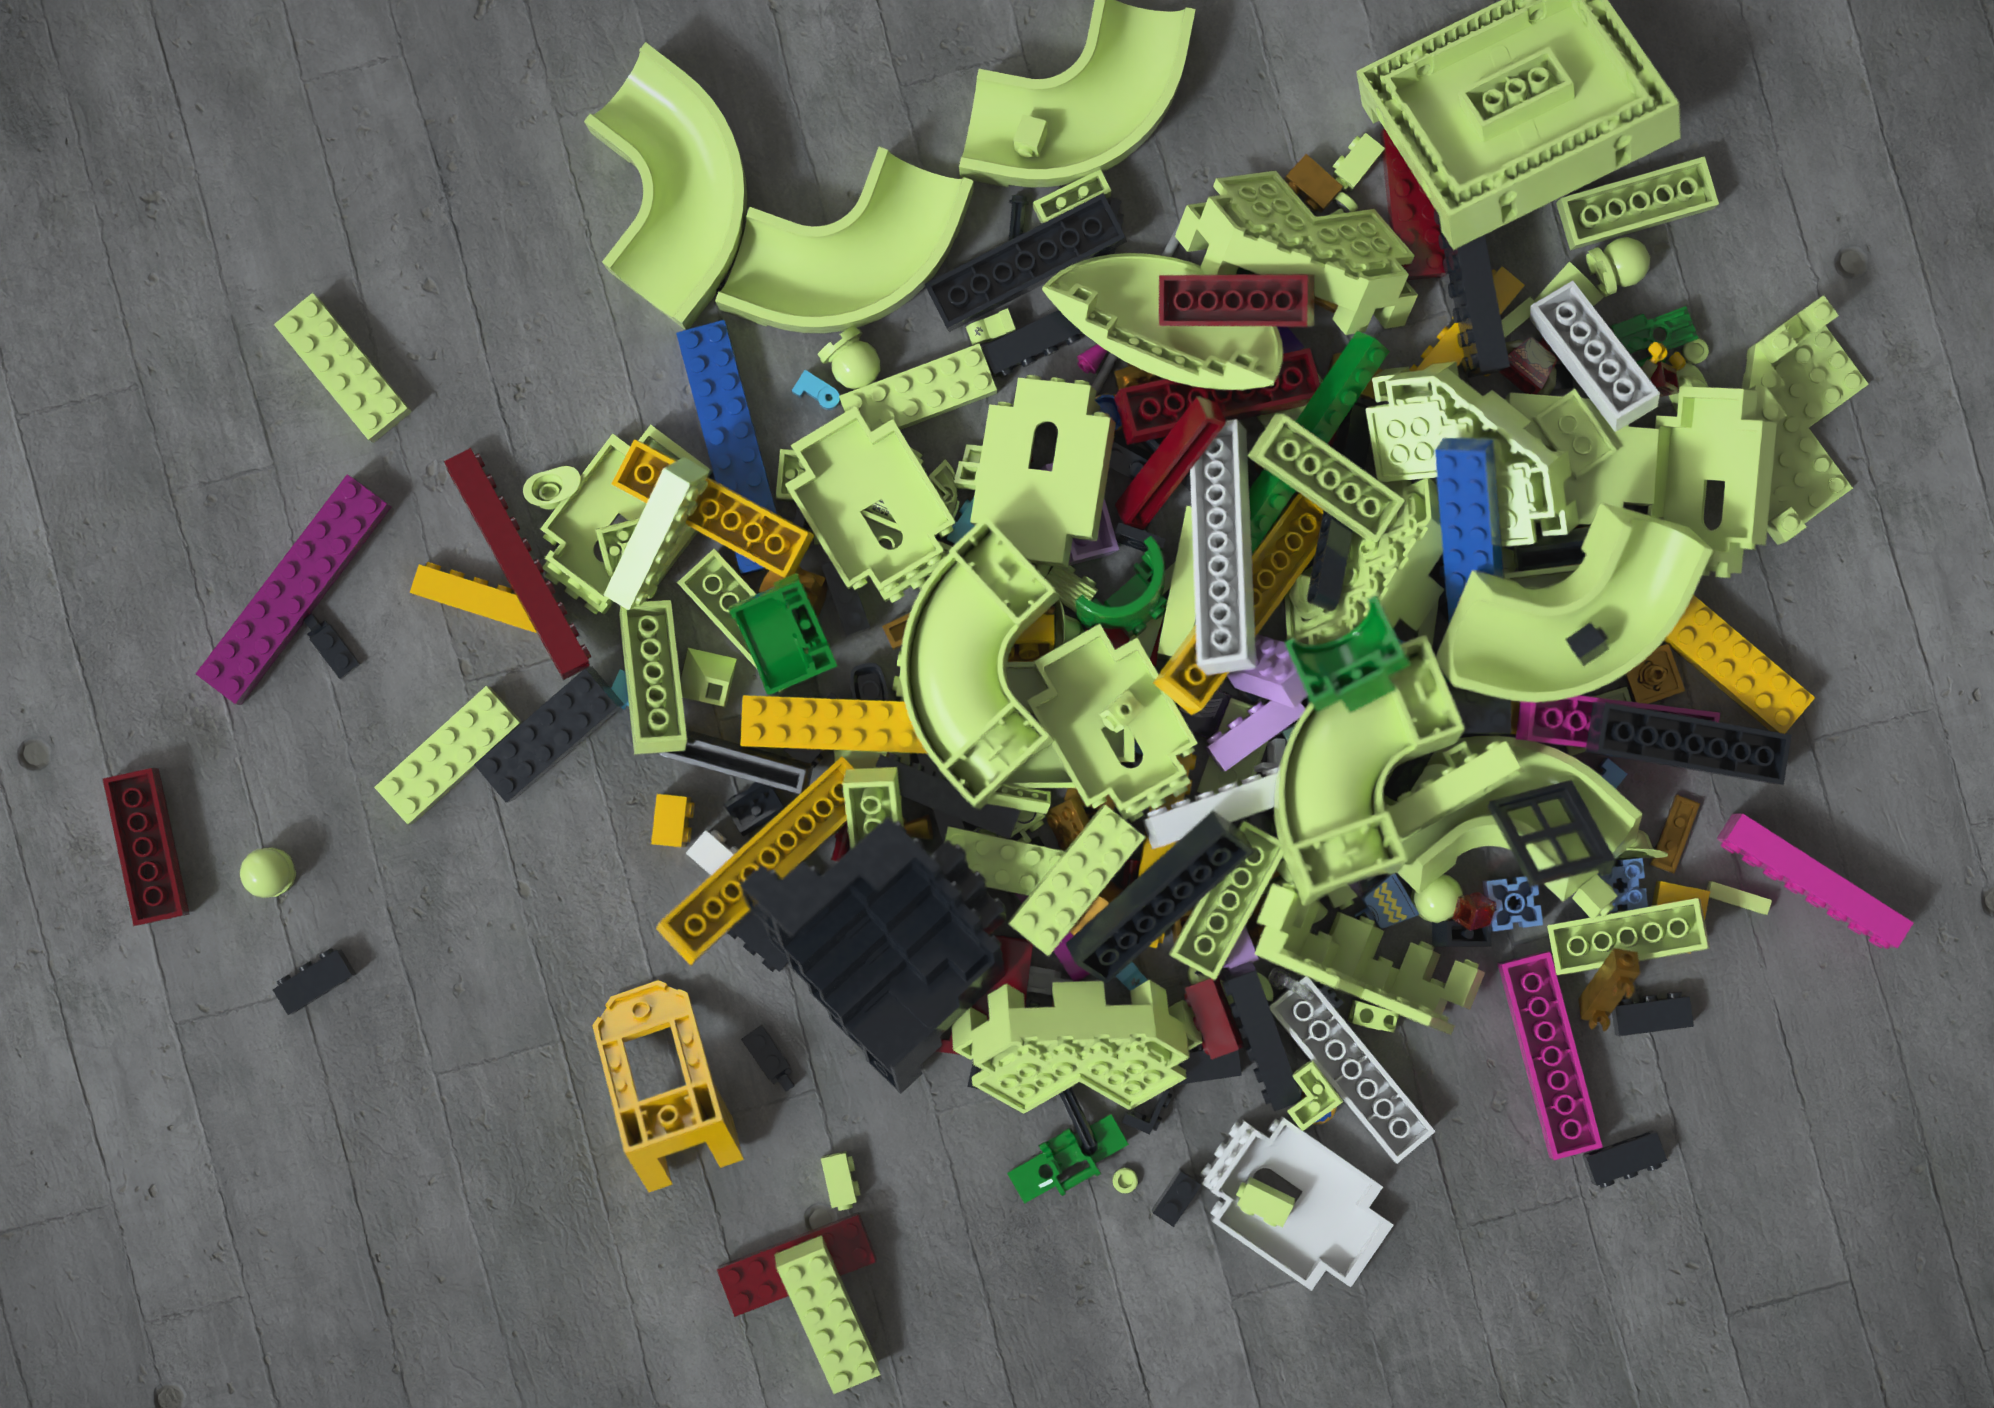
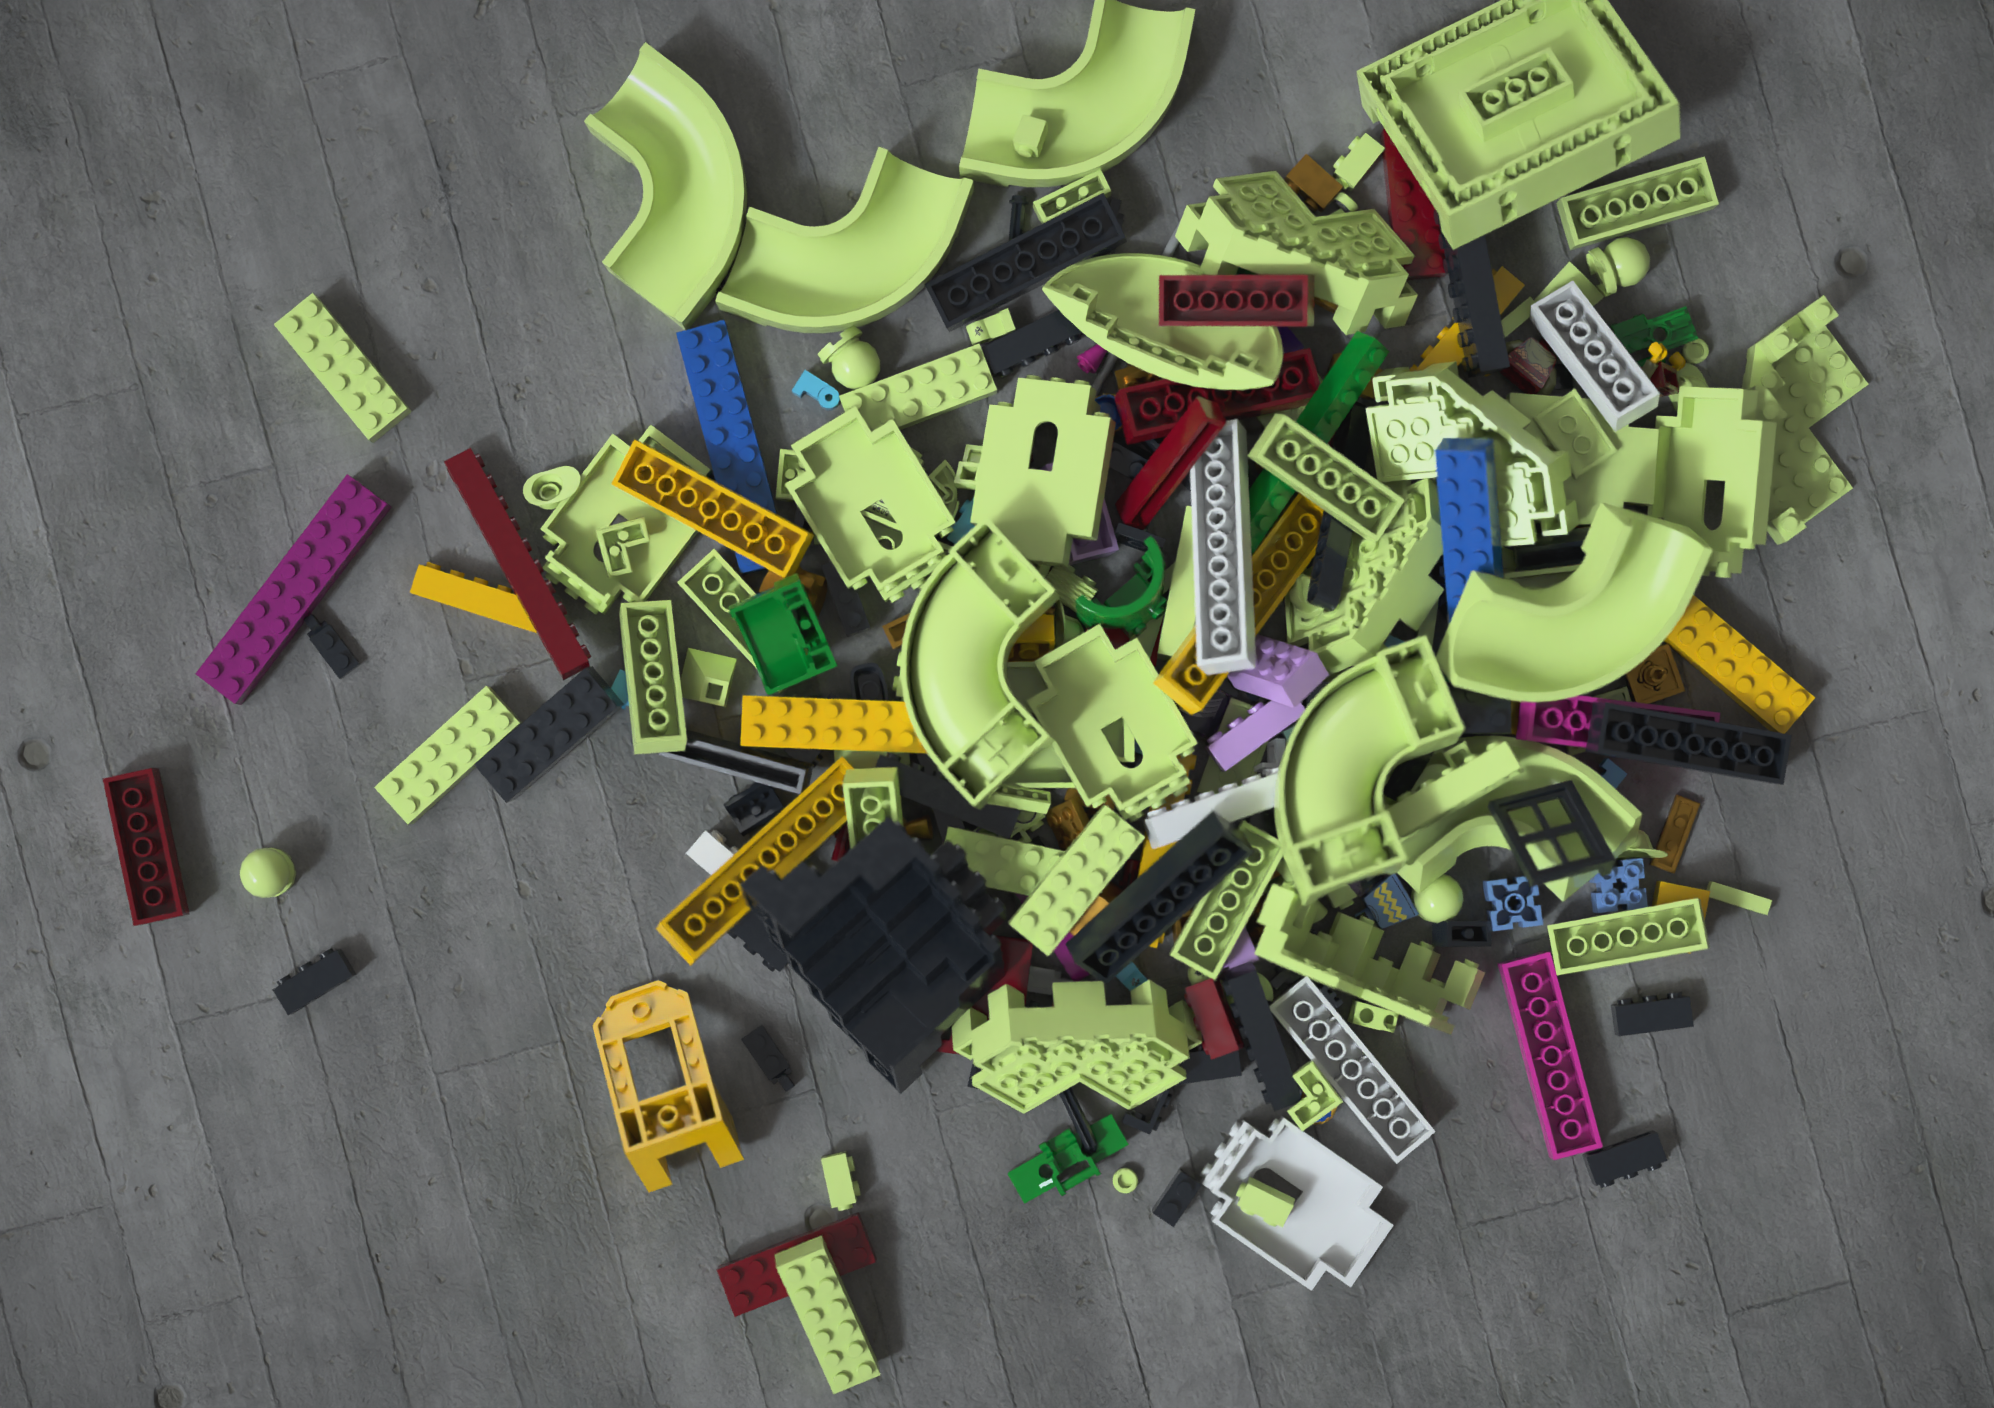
yellowish green brick [604,457,709,610] -> none
yellow brick [651,794,695,847] -> none
yellowish green brick [1100,690,1145,733] -> none
clear piece [1268,967,1314,1000] -> none
green piece [1285,596,1411,713] -> none
clear red brick [1452,892,1497,931] -> none
black brick [1565,622,1609,667] -> none
yellowish green brick [1572,874,1617,920] -> none
pearl gold brick [1578,948,1640,1032] -> none
dark pink brick [1716,814,1913,949] -> none

